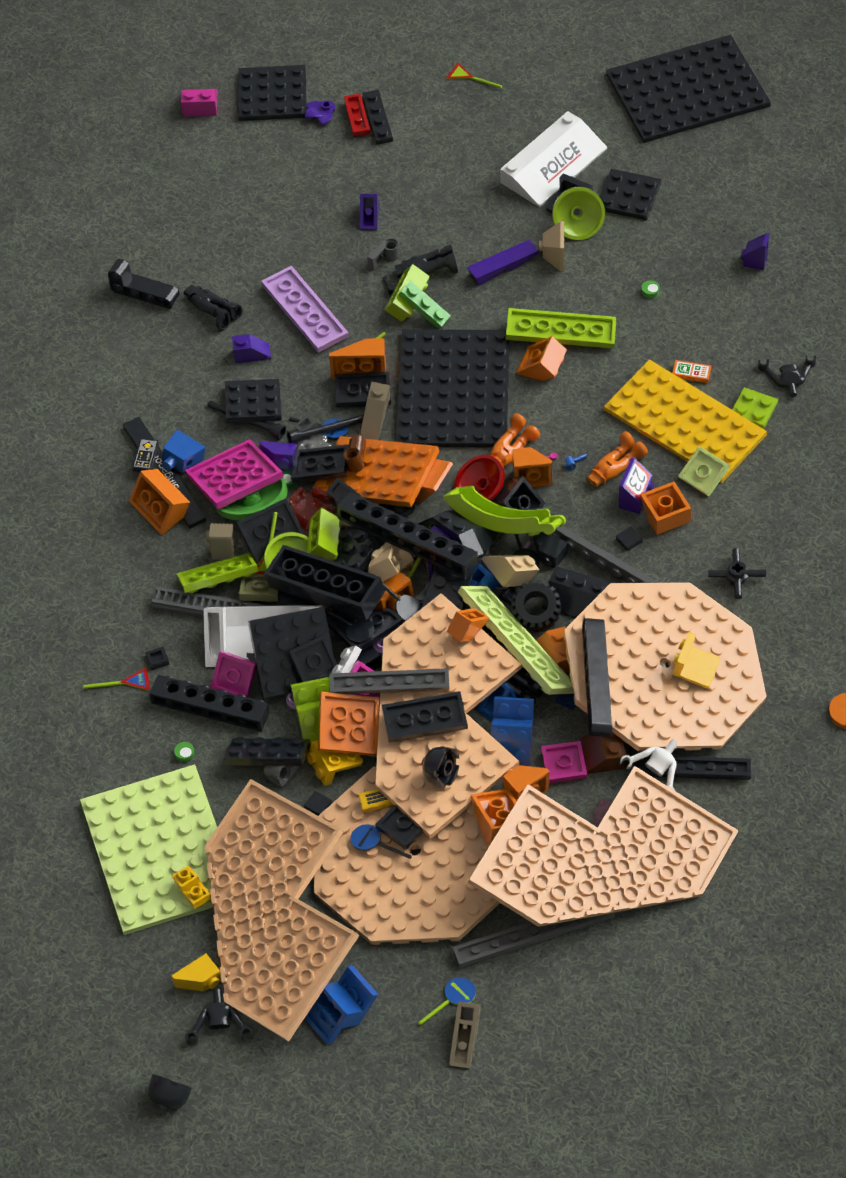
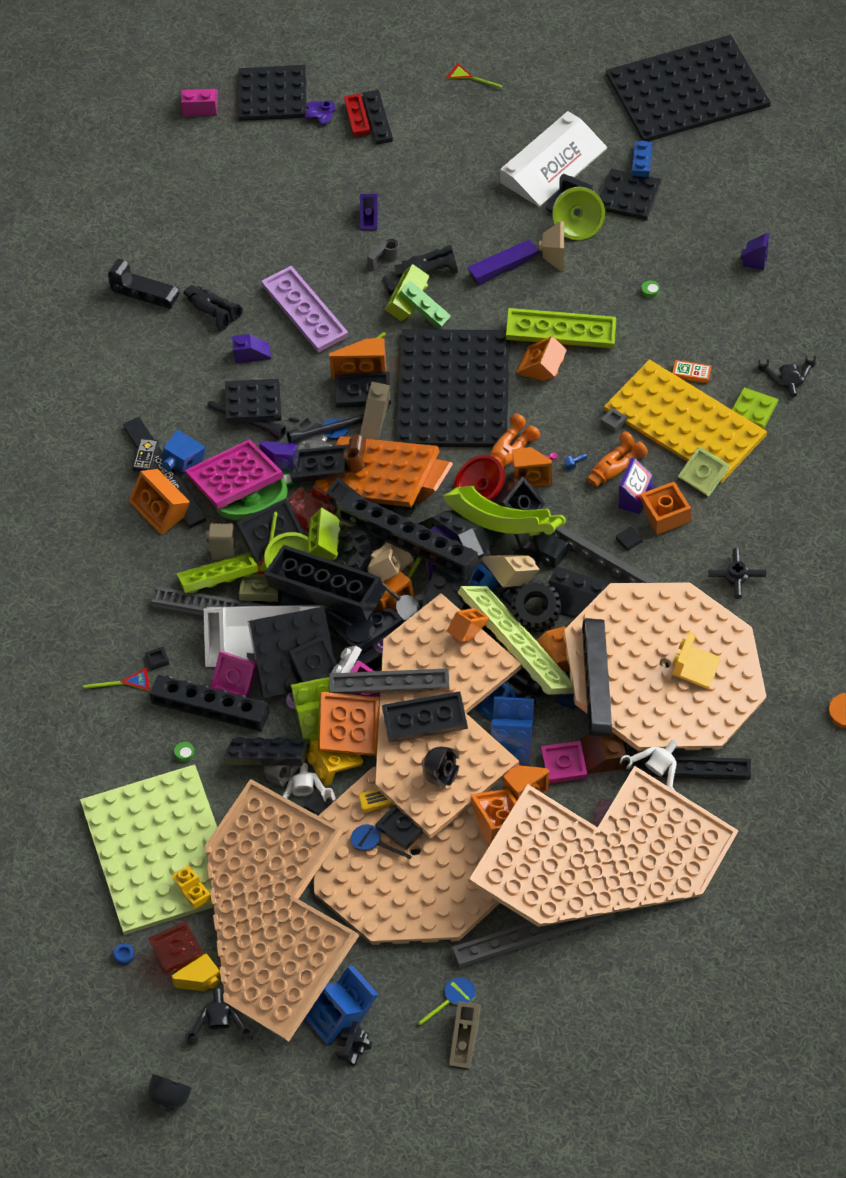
none -> blue tile [113,944,135,965]
none -> clear red panel [149,921,204,974]
none -> white piece [282,763,336,802]
none -> black hips [335,1021,372,1066]
none -> dark grey plate [601,408,627,432]
none -> blue plate [632,141,652,177]

